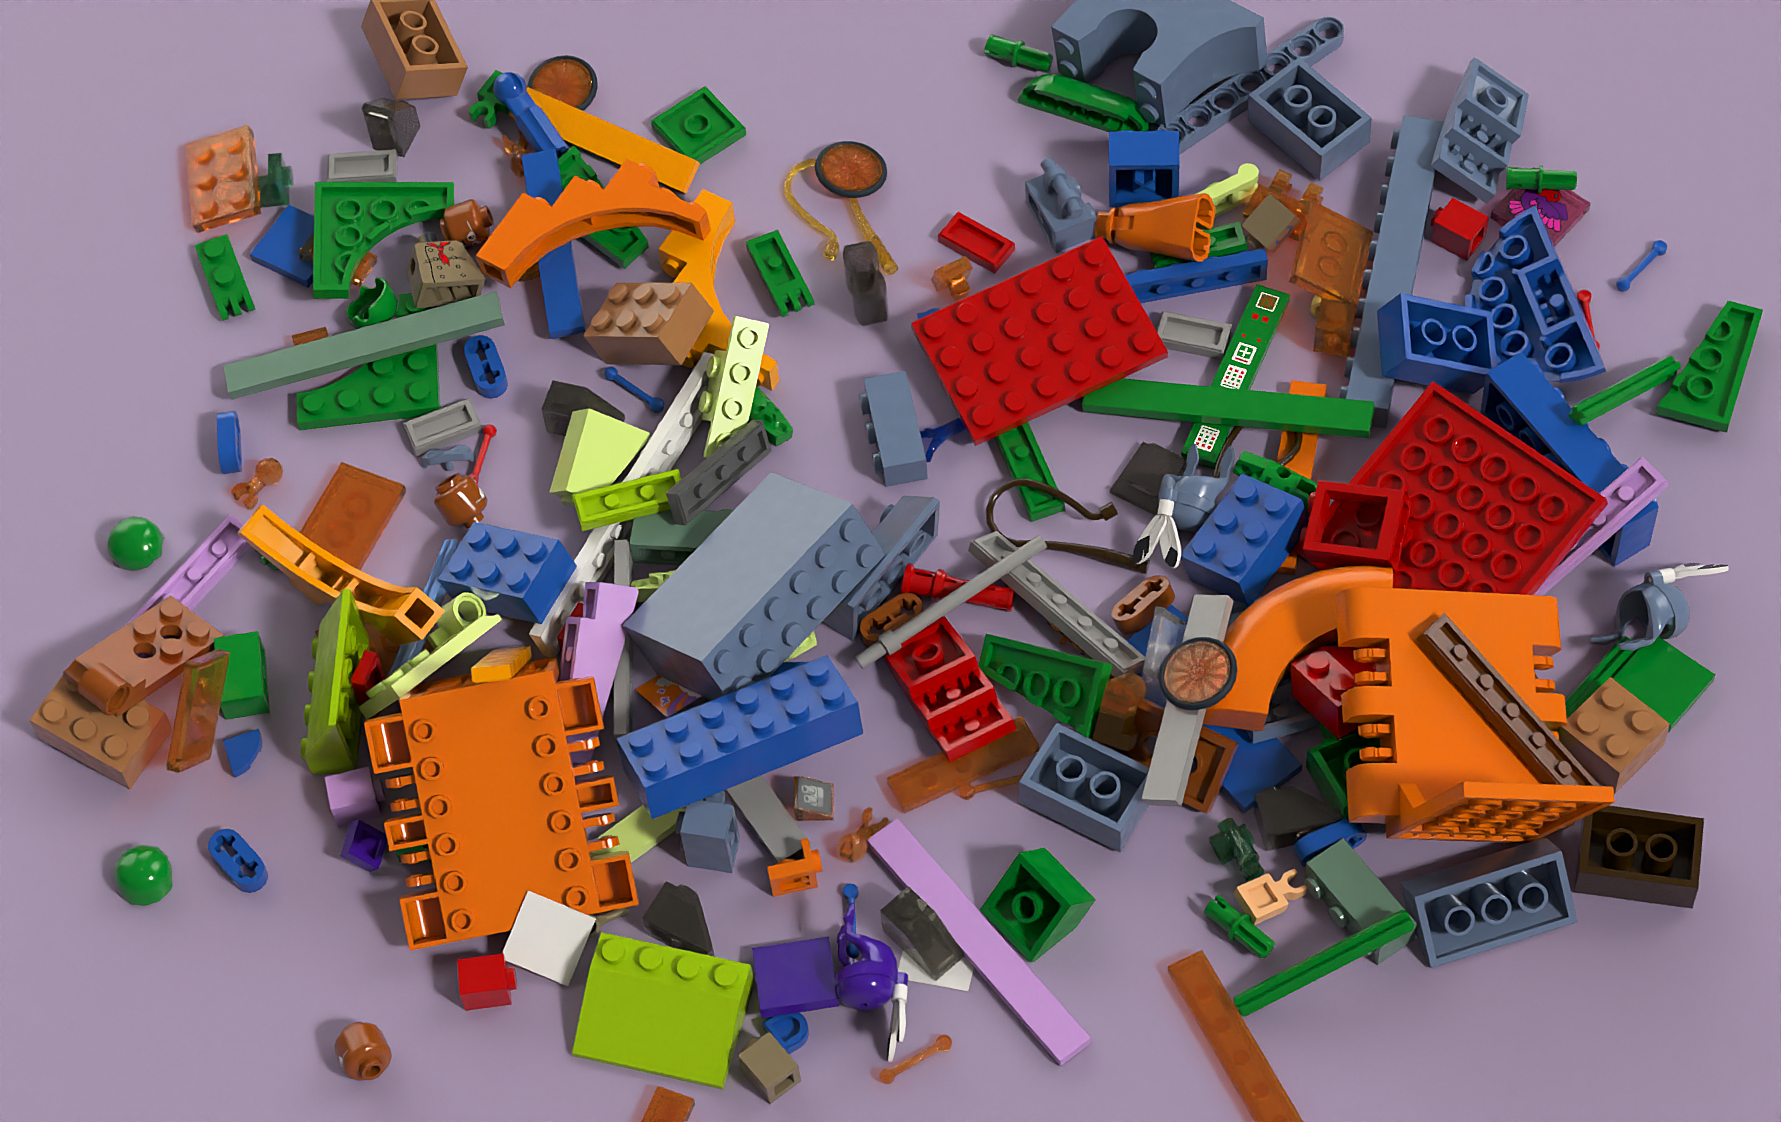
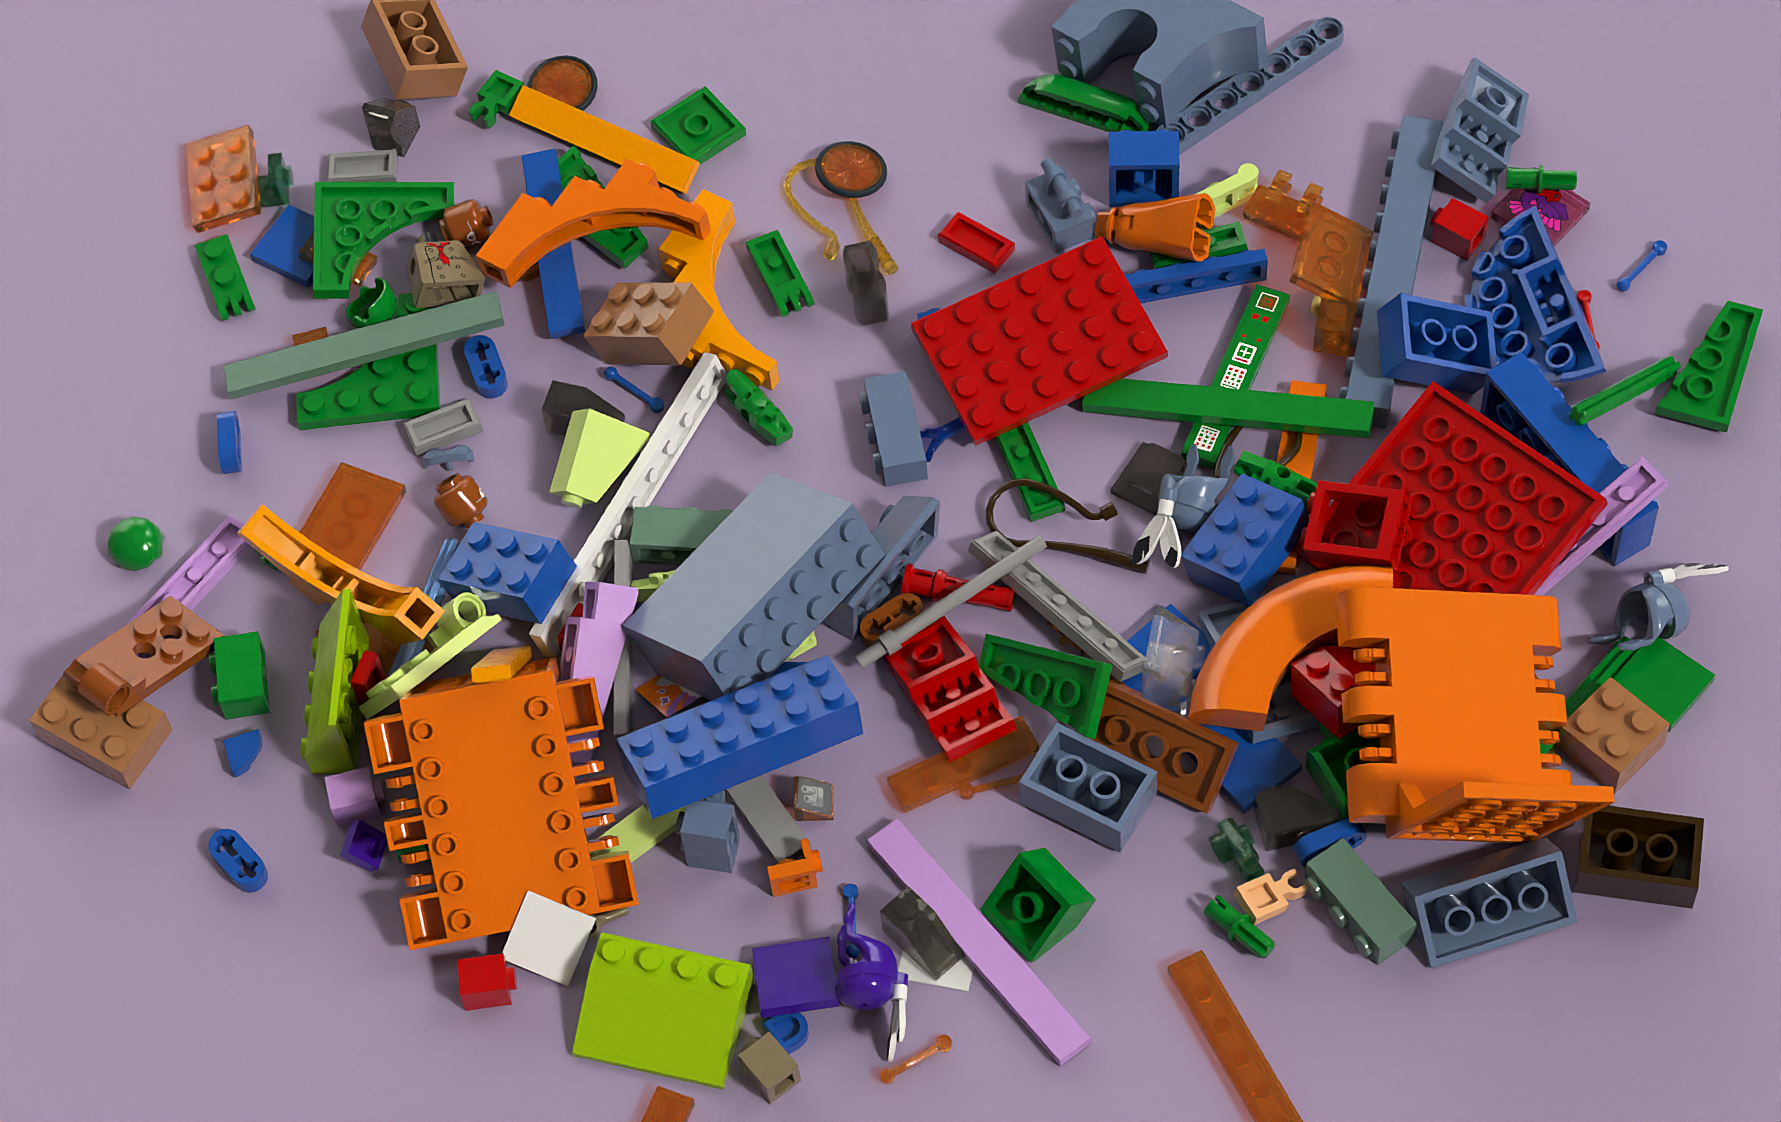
green hair [114,845,173,906] -> none
clear orange tile [166,649,230,773] -> none
clear orange arm [231,457,283,510] -> none
dark orange head [334,1022,392,1081] -> none
red hinge [469,424,497,484] -> none
blue piece [493,72,569,159] -> none
clear orange arm [502,130,530,178] -> none
lime tile [572,469,682,531] -> none
clear smoke slope [642,881,715,957] -> none
dark grey tile [666,419,772,526] -> none
yellowish green bracket [699,316,769,458] -> none
clear orange arm [837,807,888,863] -> none
clear orange tile [931,256,972,301] -> none
green axle [985,34,1053,72] -> none
leg [1092,673,1146,751] -> none
dark orange beam [1111,575,1175,634] -> none
light grey tile [1142,595,1234,807] -> none
light grey tile [1156,311,1232,360] -> none
clear orange wheel [1159,637,1238,710] -> none
green axle [1233,910,1414,1017] -> none
dark tan brick [1241,193,1302,253] -> none
sand blue brick [1247,57,1372,181] -> none
reddish brown tile [1417,613,1599,786] -> none

